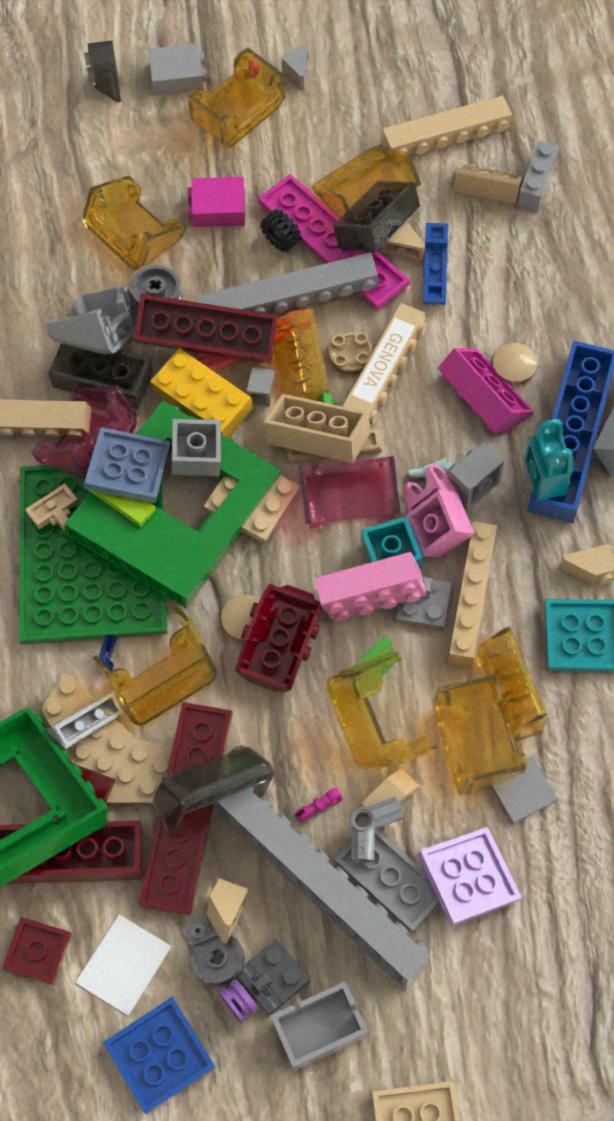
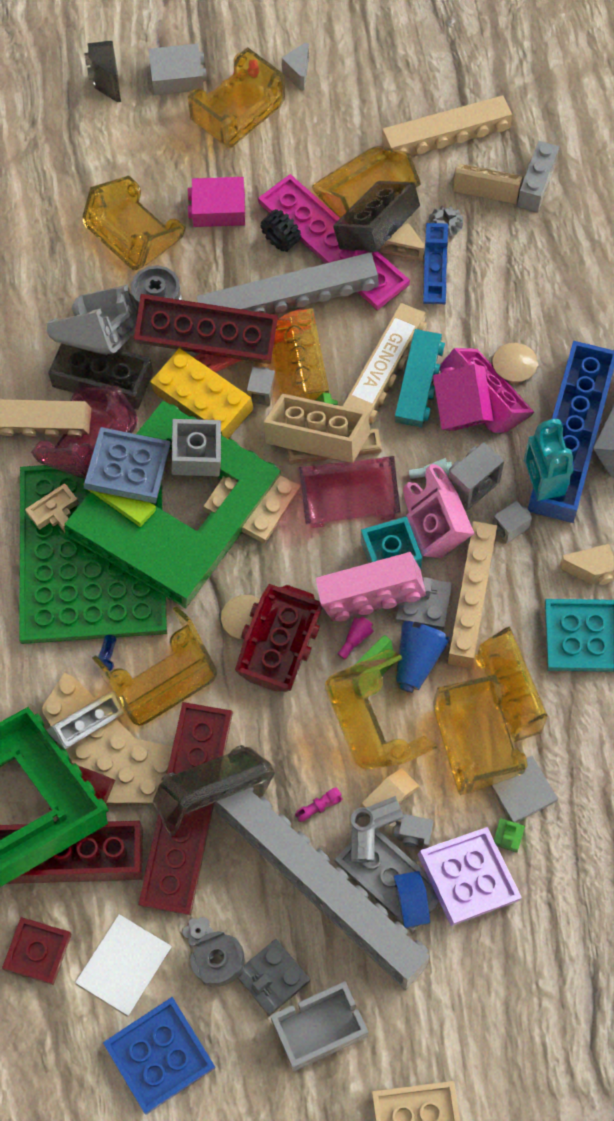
tan slope [205,878,248,944] -> none
medium lavender wheel [218,979,258,1023] -> none
tan dish [329,332,374,372] -> none
none -> dark pink cone [338,616,374,659]
none -> light grey brick [393,814,433,849]
none -> blue slope [393,871,431,928]
none -> teal brick [395,329,445,428]
none -> blue cone [396,621,450,693]
none -> light grey gear [428,205,463,237]
none -> dark pink brick [433,362,494,431]
none -> light grey brick [492,501,532,543]
none -> bright green tile [494,818,525,852]

